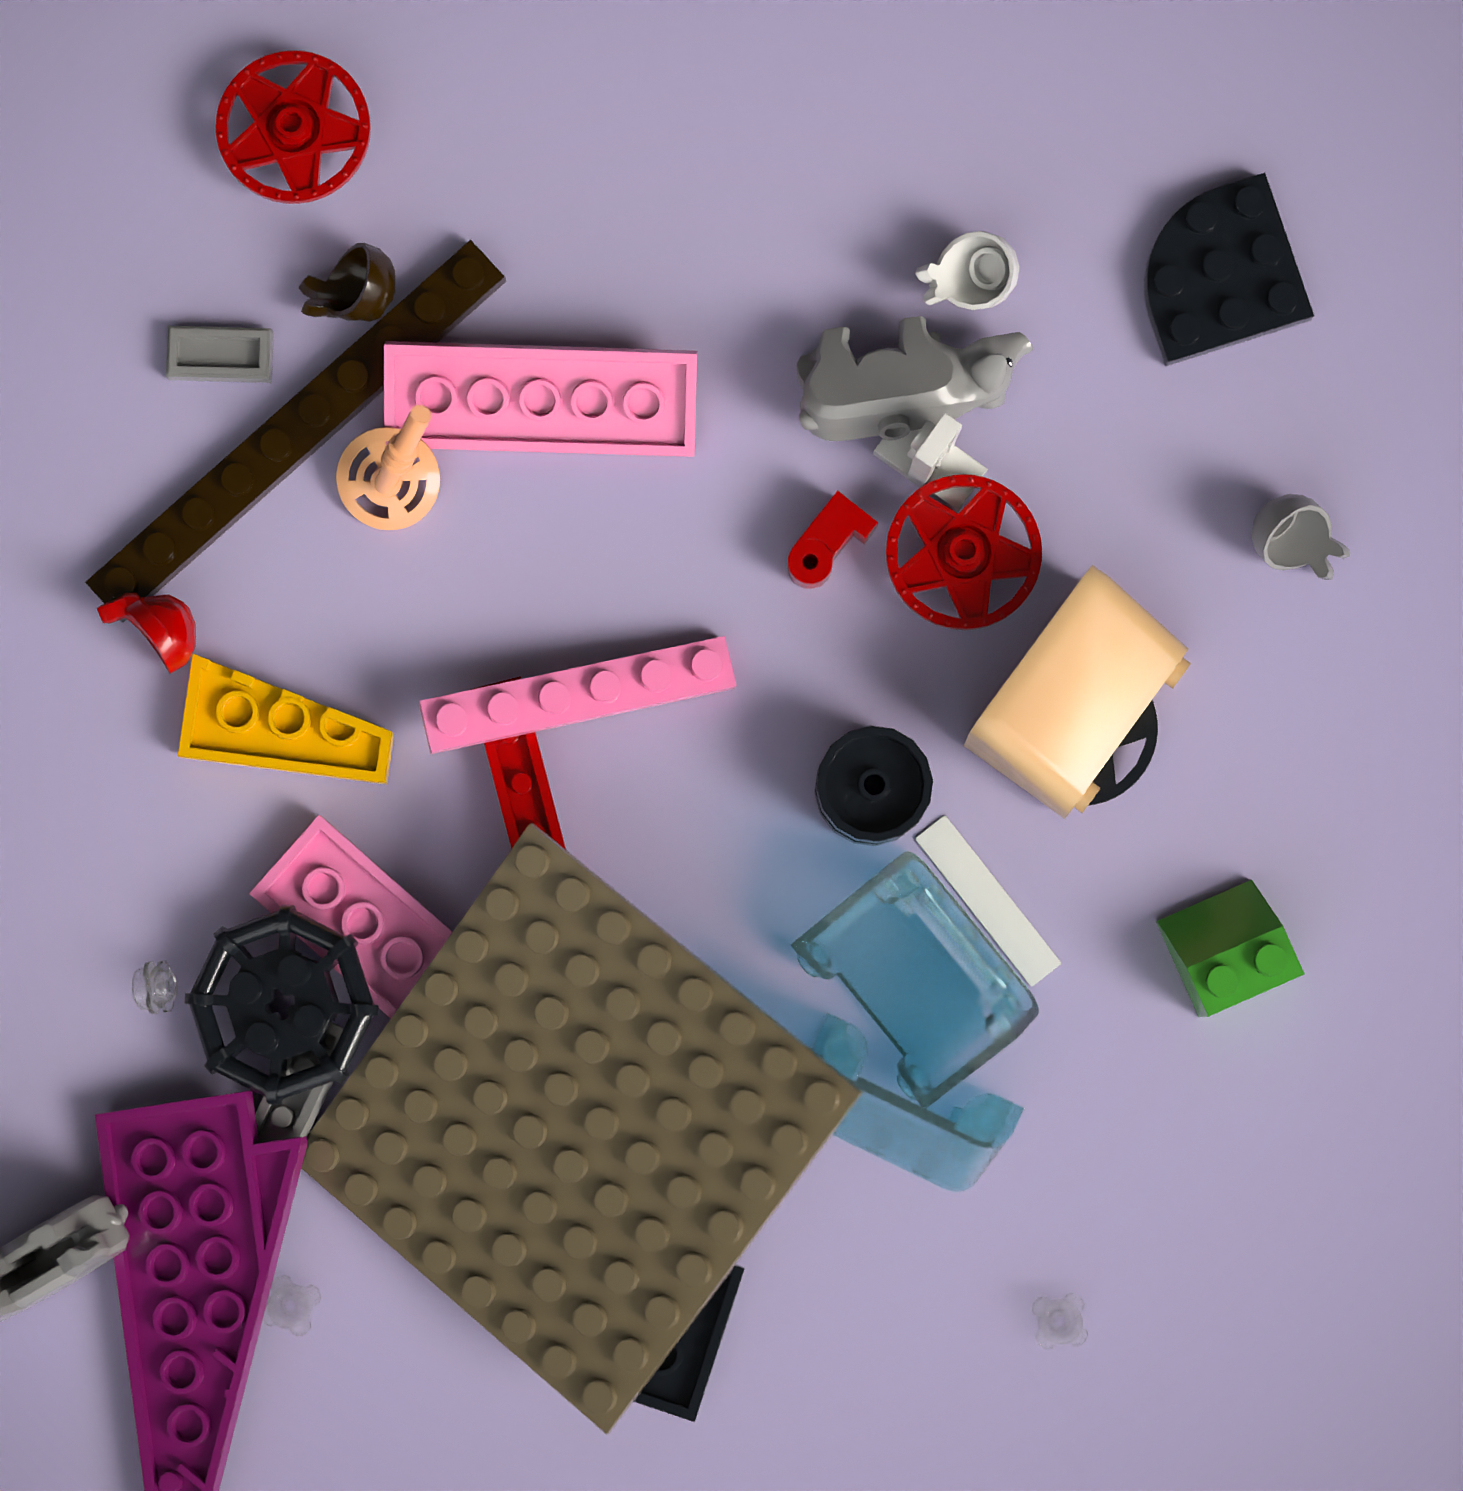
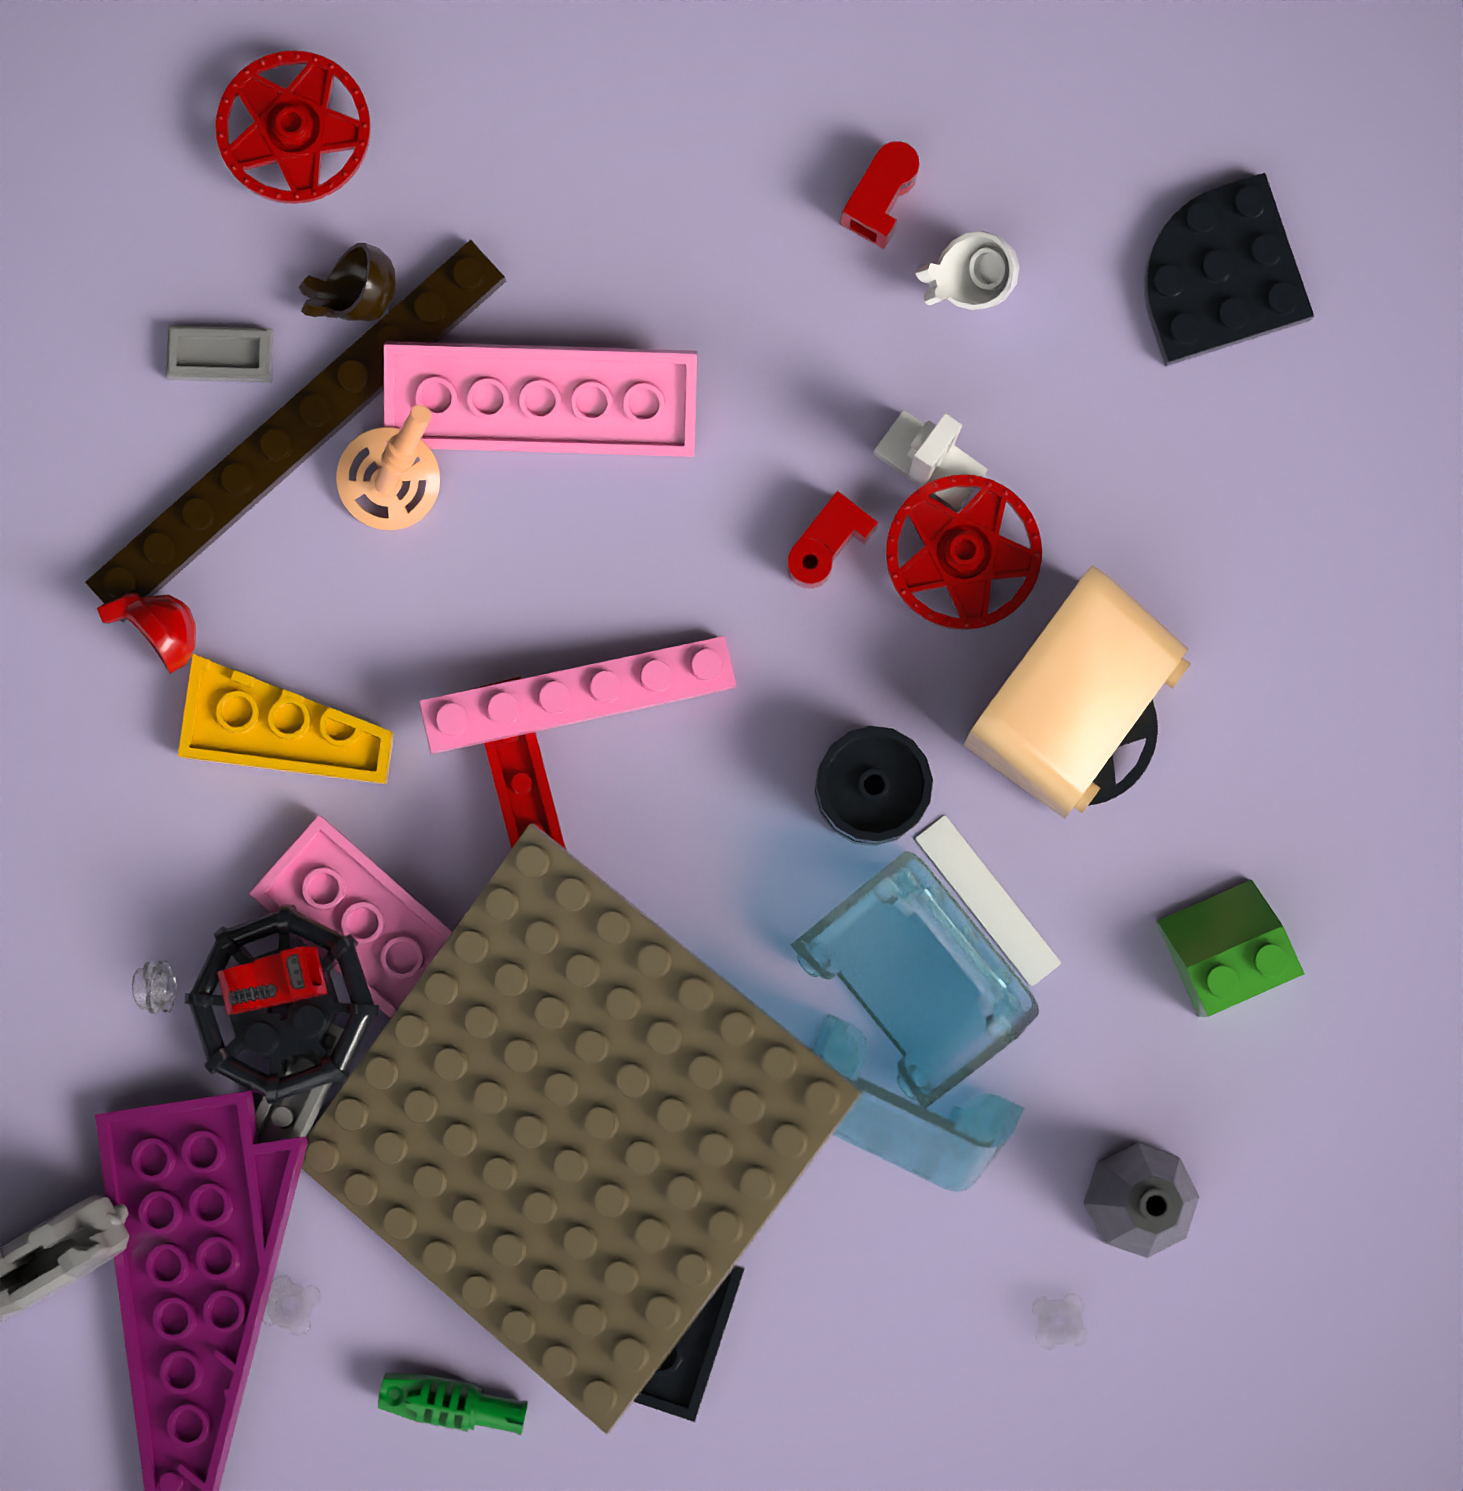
light grey animal [797,316,1033,441] -> none
light grey piece [1251,494,1350,580] -> none
none -> red leg [217,946,328,1015]
none -> green hinge [378,1373,528,1435]
none -> red leg [840,141,920,249]
none -> dark grey cone [1084,1142,1200,1258]

